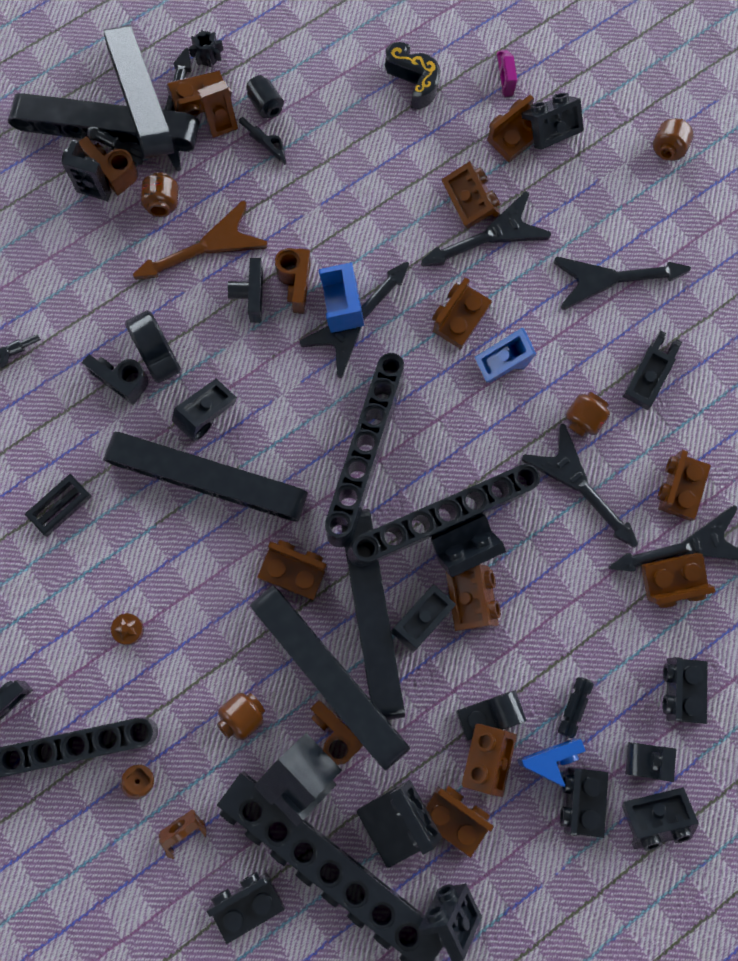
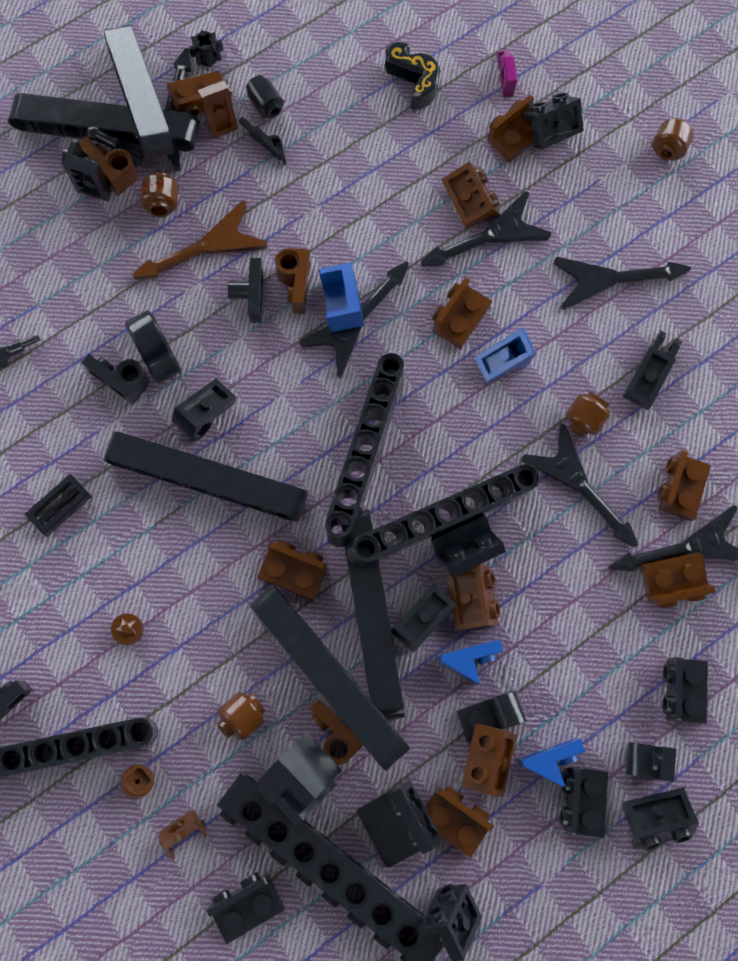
black axle [558,677,594,738] -> none
none -> blue slope [437,639,503,685]

